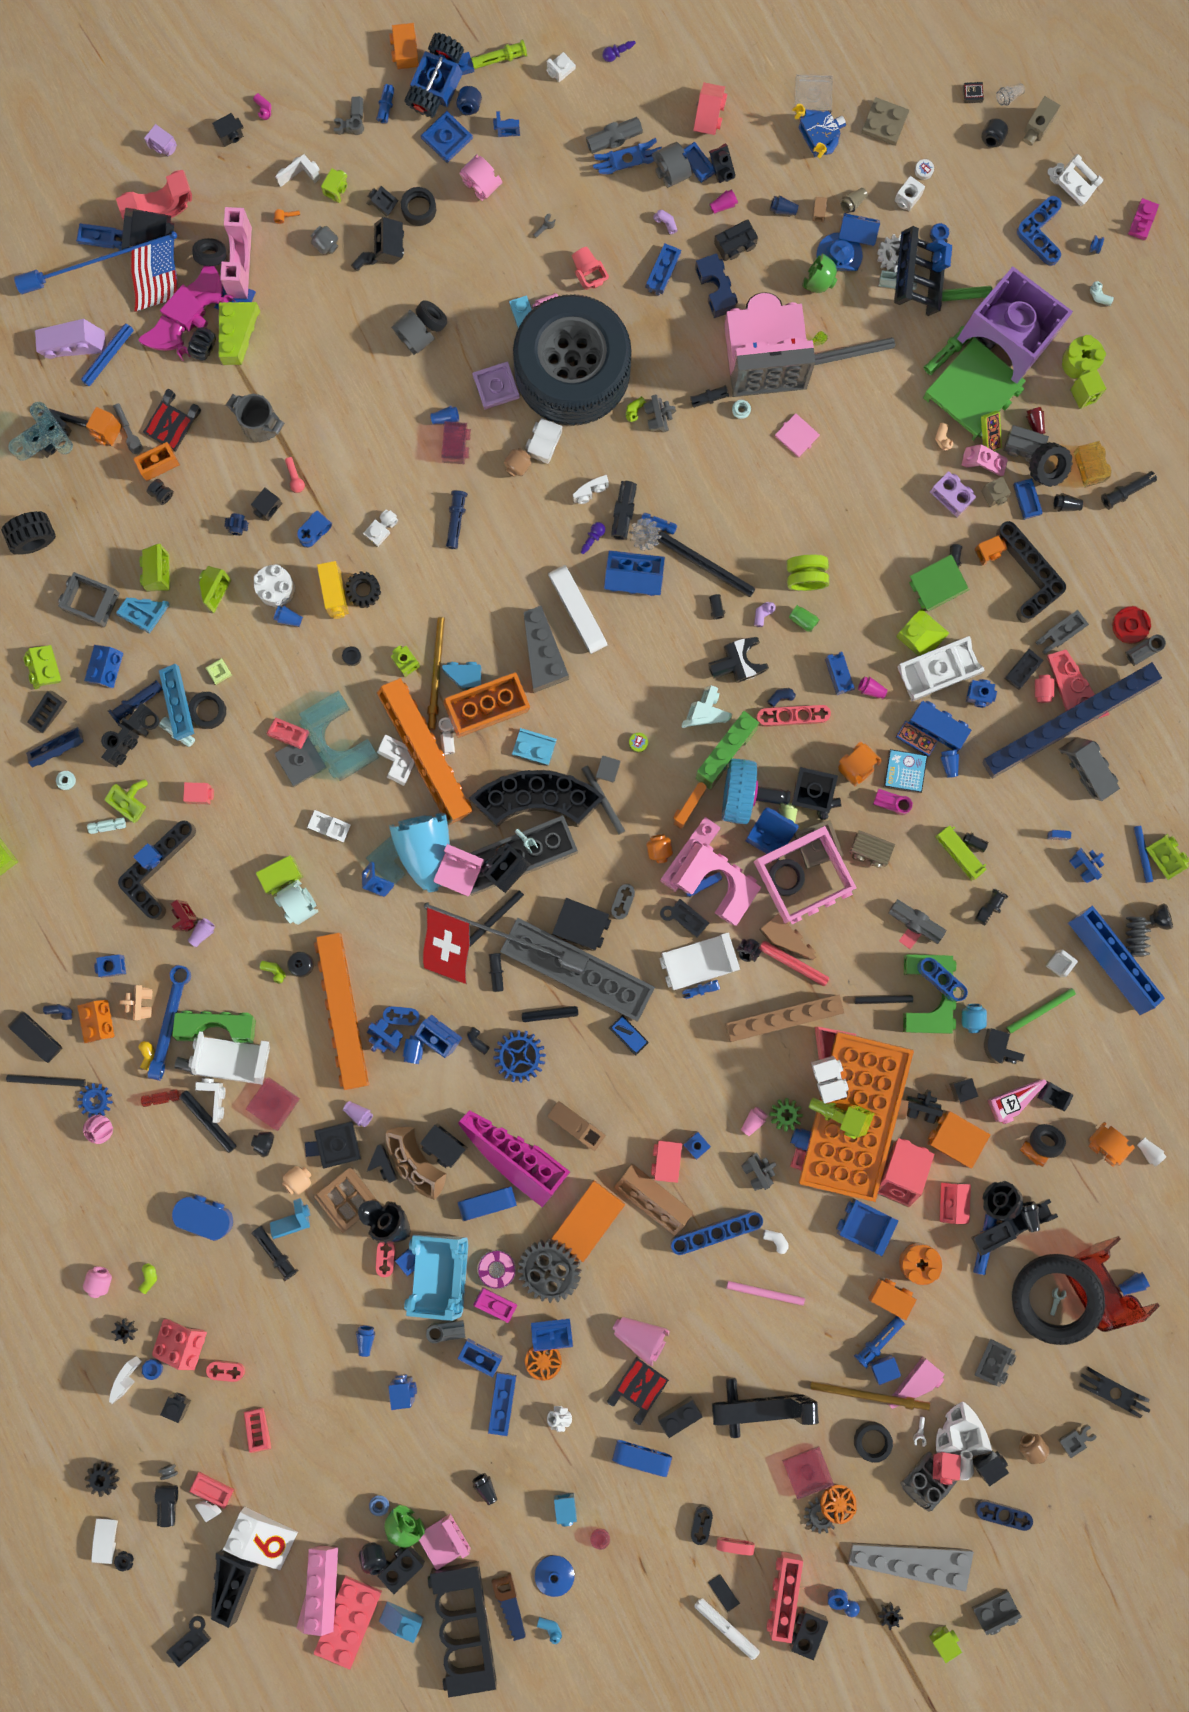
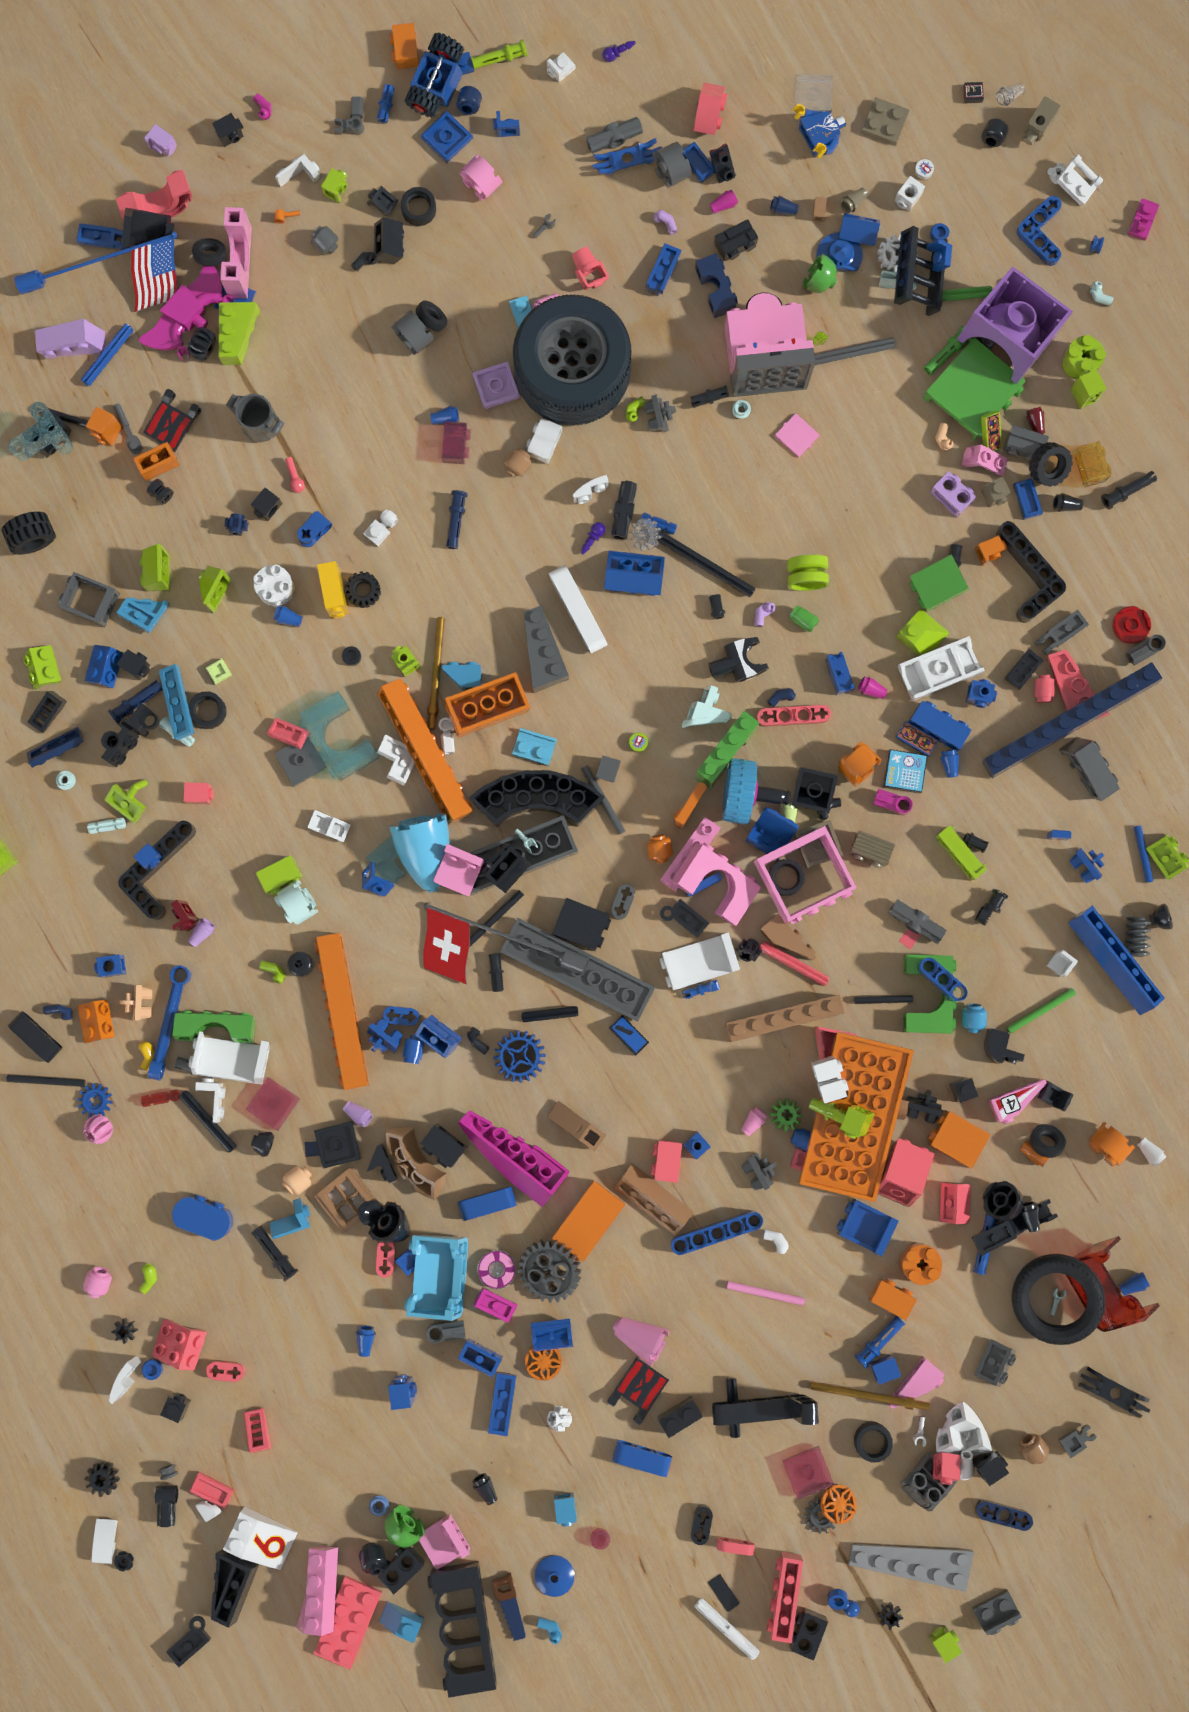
none -> black brick [117,649,150,680]

